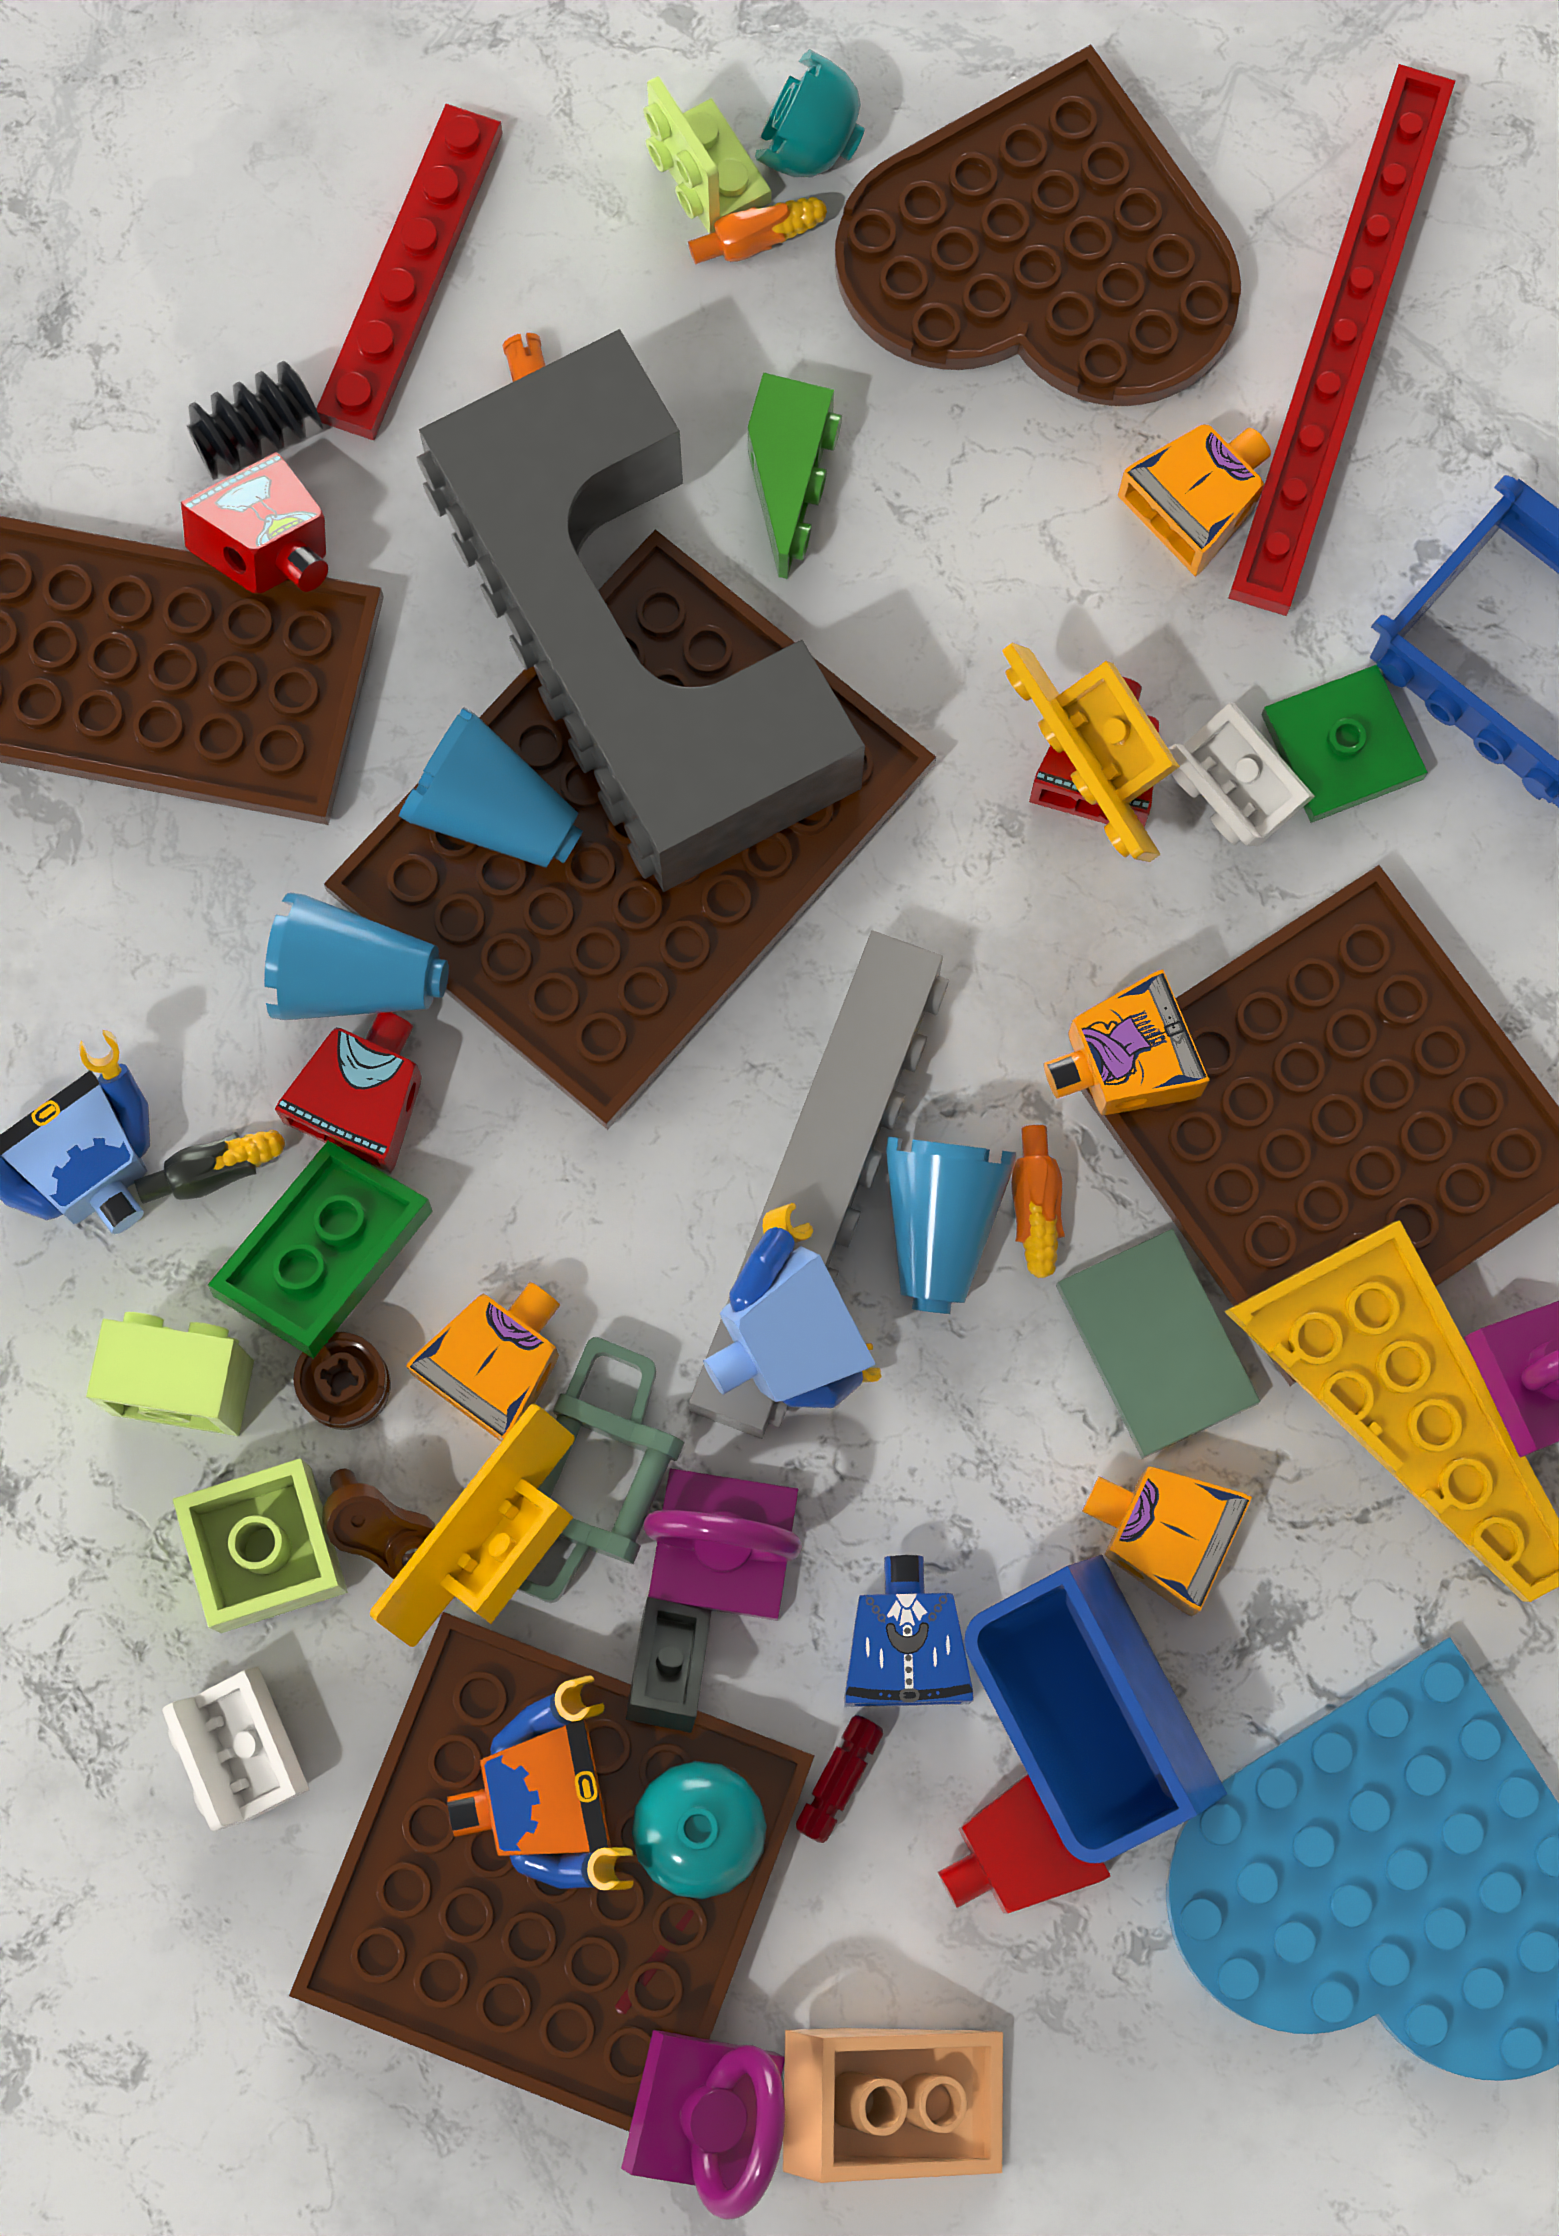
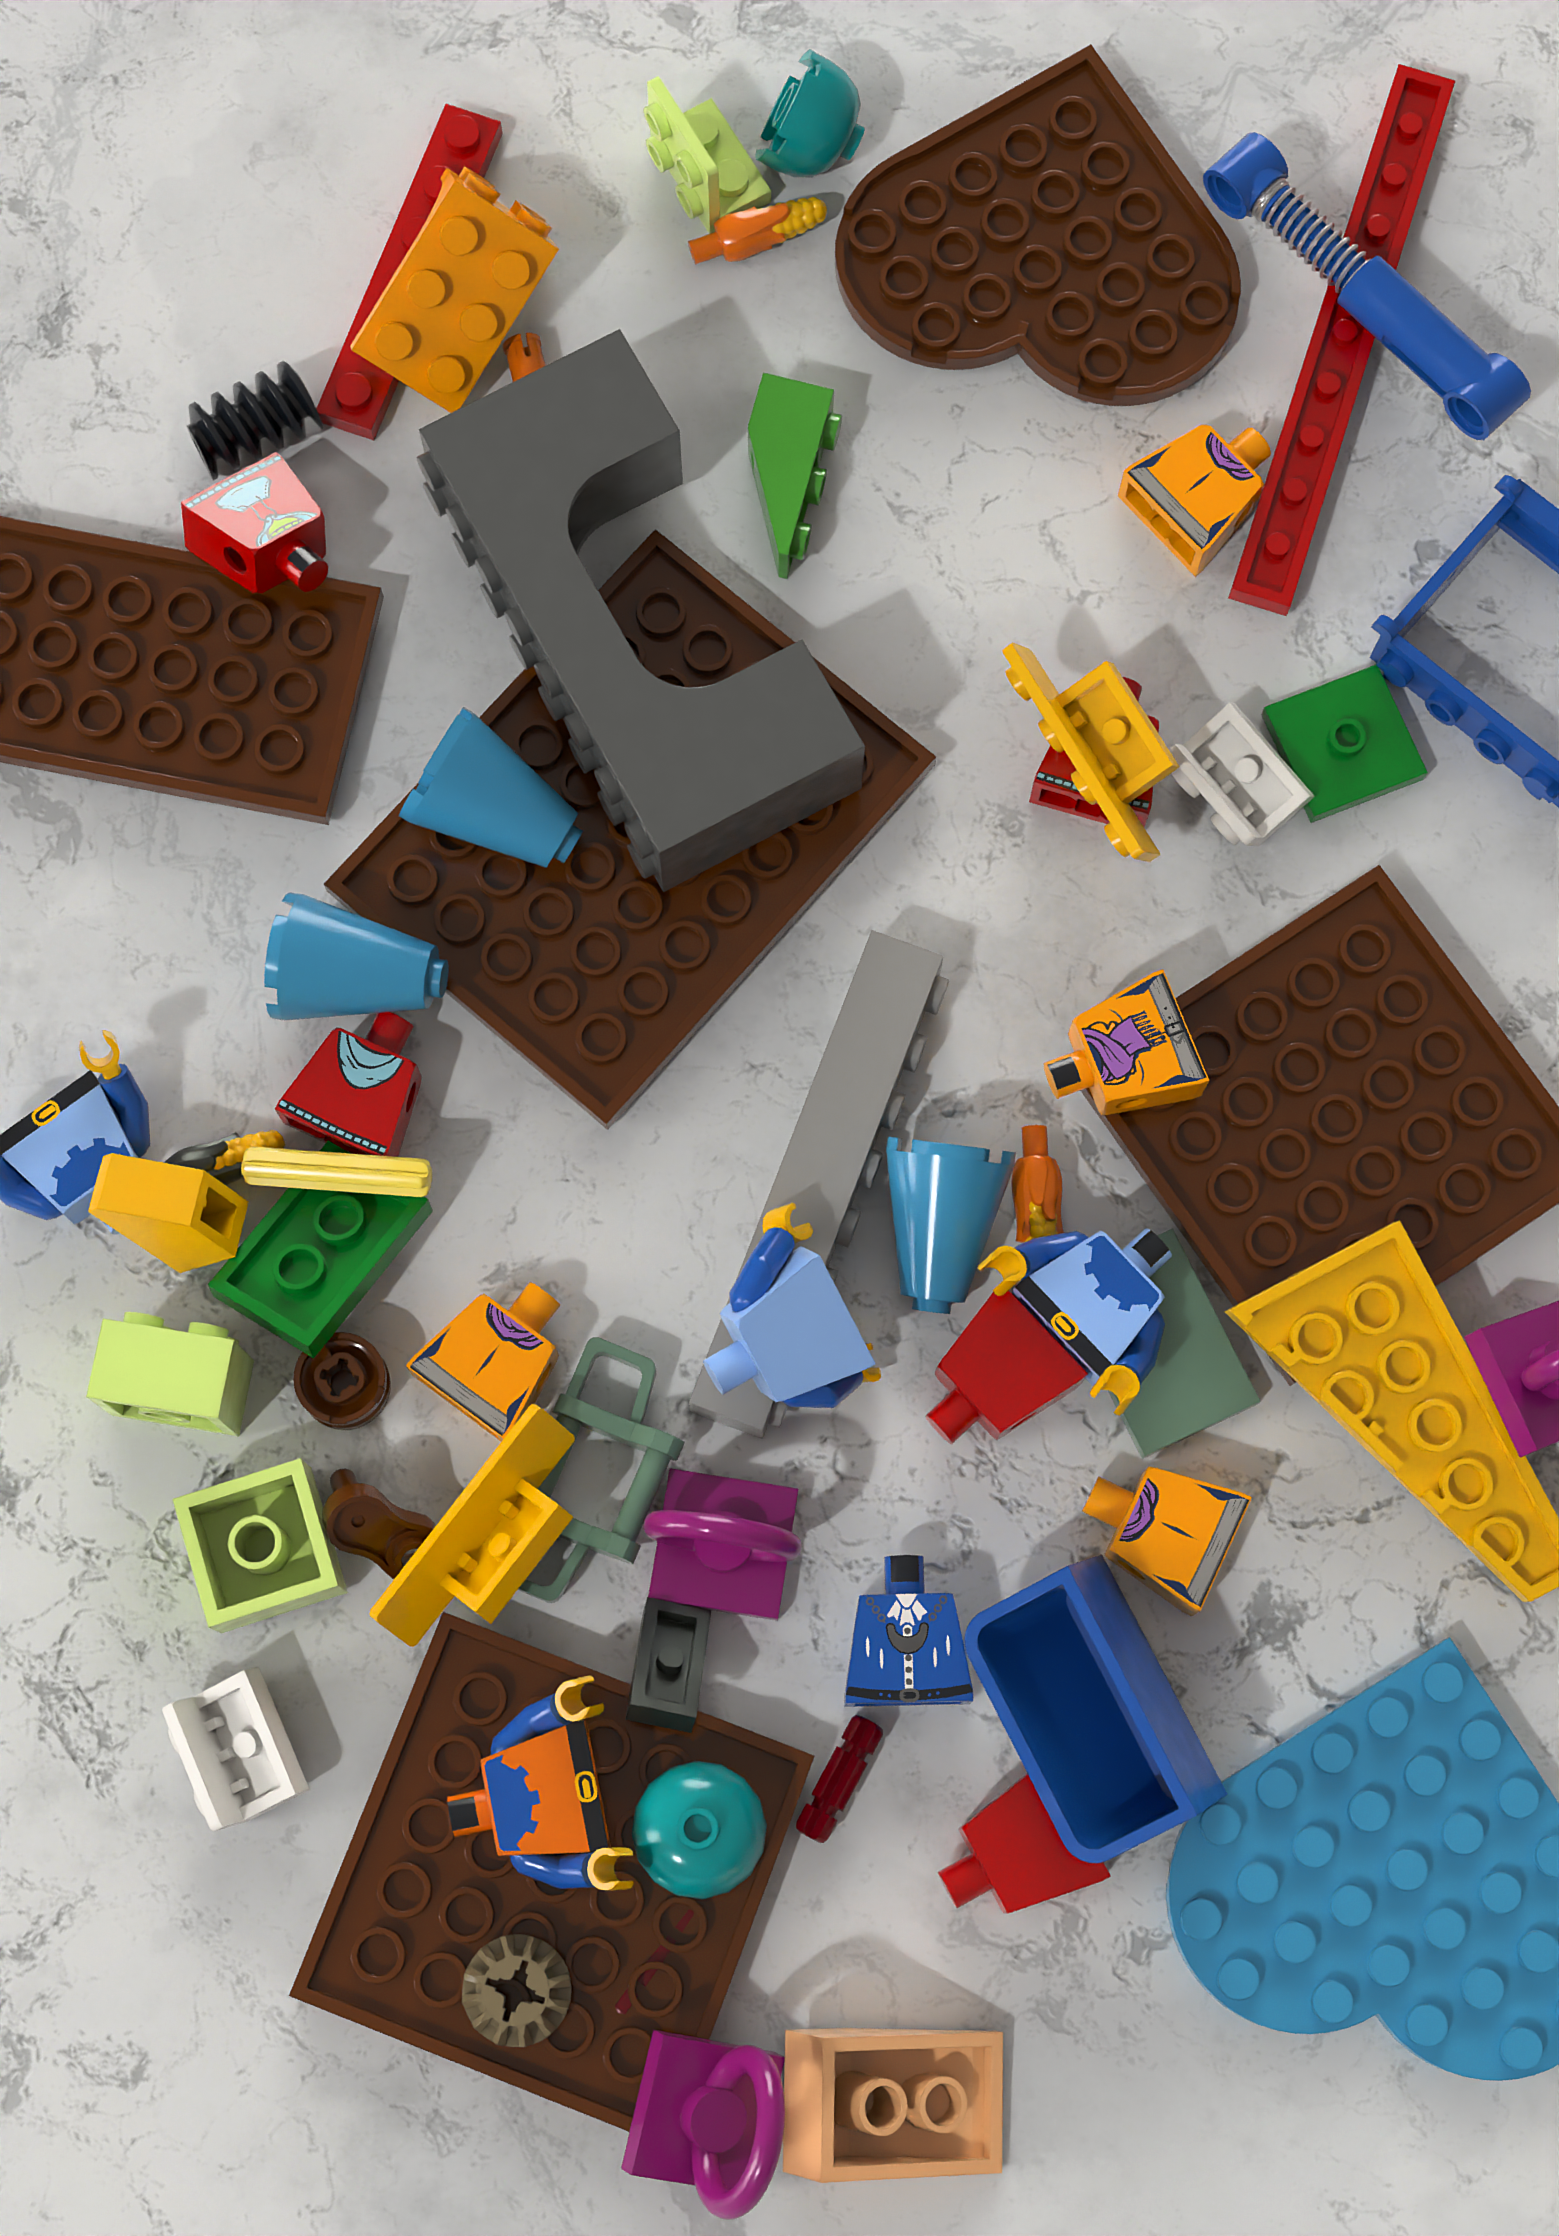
none -> yellow slope [88,1153,249,1273]
none -> light yellow axle [241,1147,432,1197]
none -> light orange bracket [350,166,559,413]
none -> dark tan gear [462,1934,572,2047]
none -> red torso [925,1291,1088,1444]
none -> torso [978,1228,1172,1416]
none -> blue piece [1203,132,1531,440]

